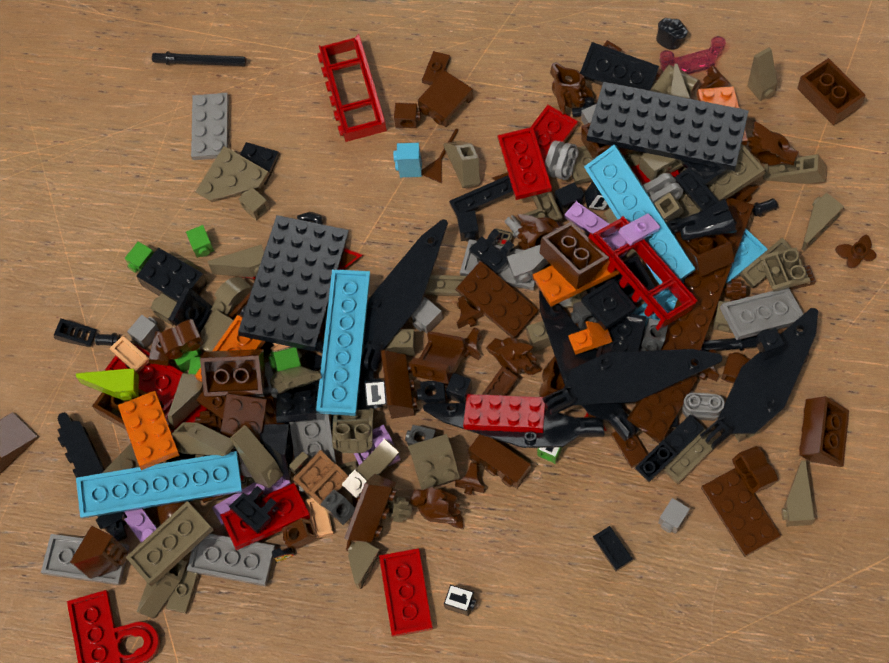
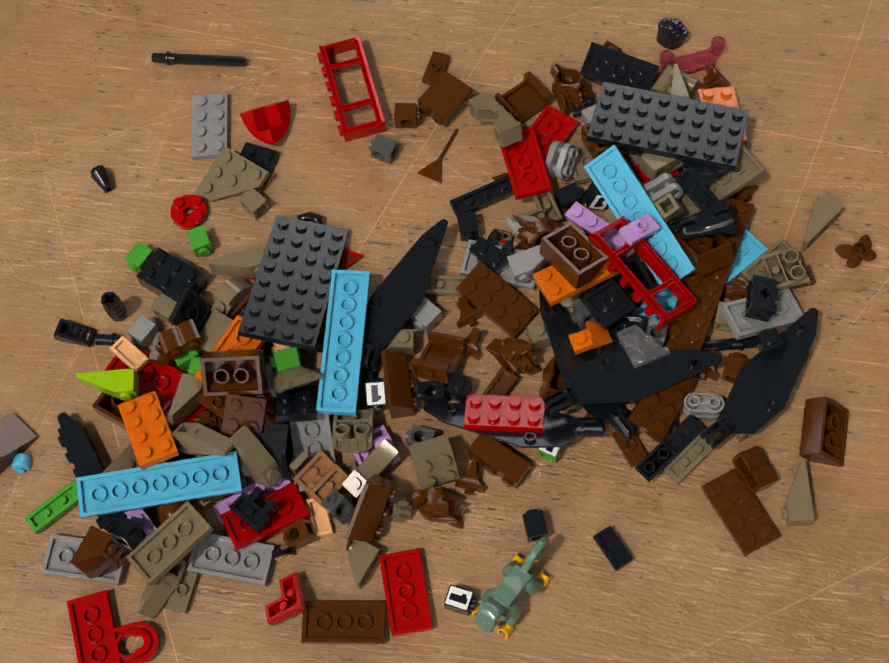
black tile [305,353,322,371] -> none
medium azure brick [393,143,422,178] -> none
dark tan slope [443,141,480,188] -> none
light grey brick [658,498,690,534] -> none
dark tan slope [747,47,777,101] -> none
reddish brown piece [747,121,799,166] -> none
black pin [752,198,778,217] -> none
dark tan slope [763,154,826,184] -> none
reddish brown brick [797,58,865,126] -> none
none -> medium azure piece [12,453,32,474]
none -> bright green plate [25,481,79,535]
none -> black cone [90,165,114,193]
none -> black axle [101,292,127,322]
none -> black brick [108,516,146,550]
none -> red plate [170,195,208,230]
none -> red brick [240,100,290,144]
none -> red brick [265,572,306,626]
none -> reddish brown plate [301,601,386,644]
none -> dark grey brick [369,134,398,164]
none -> dark tan arch [468,92,523,148]
none -> sand green animal [472,536,552,639]
none -> reddish brown panel [495,71,552,124]
none -> black brick [522,509,548,543]
none -> clear wing [617,325,670,369]
none -> black brick [745,274,778,322]

